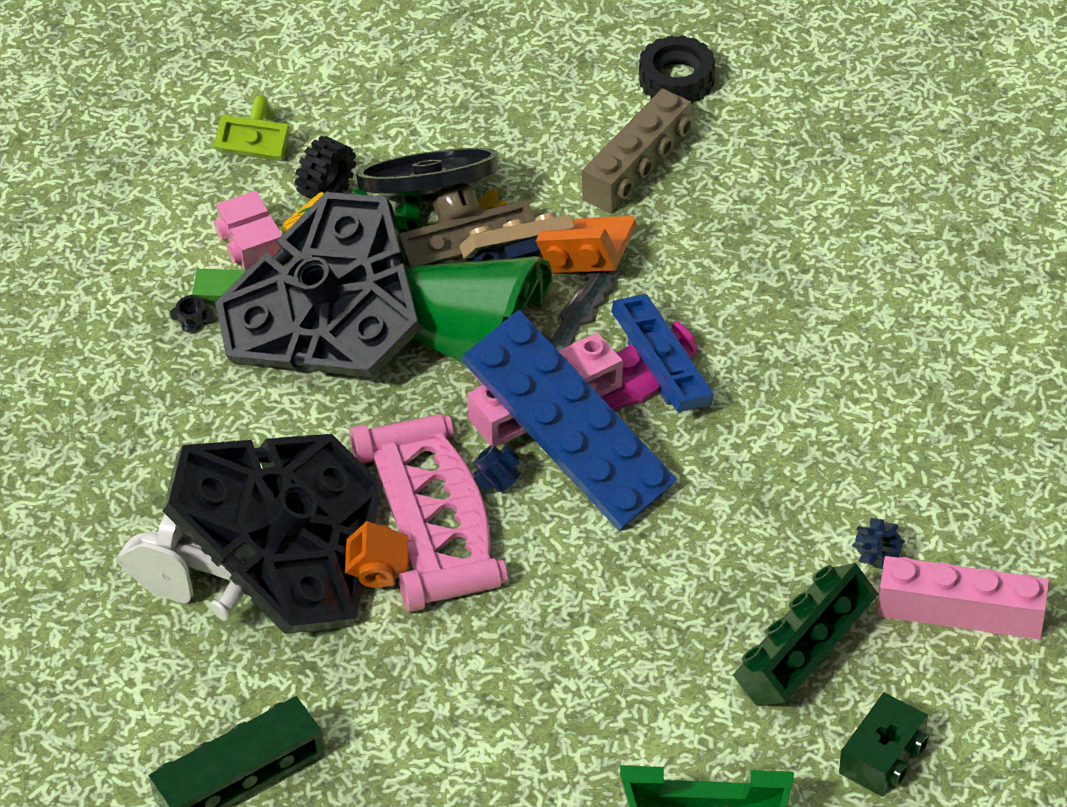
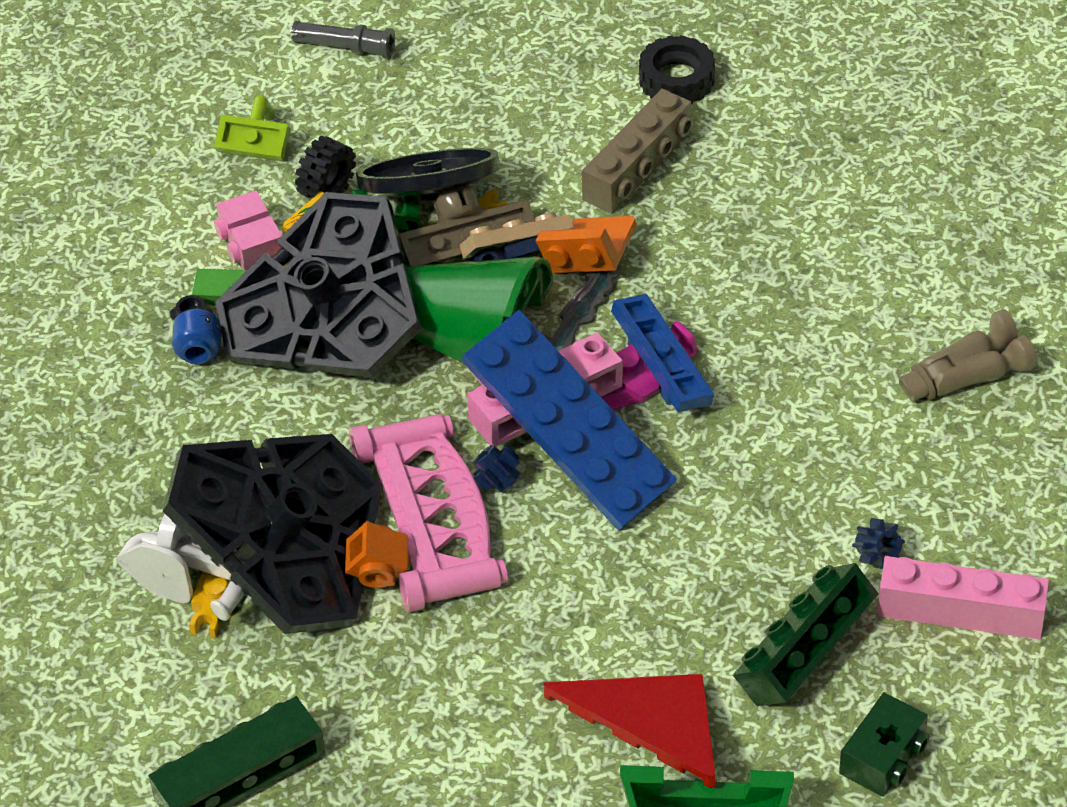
none -> blue head [172,309,221,365]
none -> yellow plate [189,571,233,638]
none -> dark grey pin [291,20,396,59]
none -> red tile [543,674,716,788]
none -> dark tan piece [899,309,1037,402]

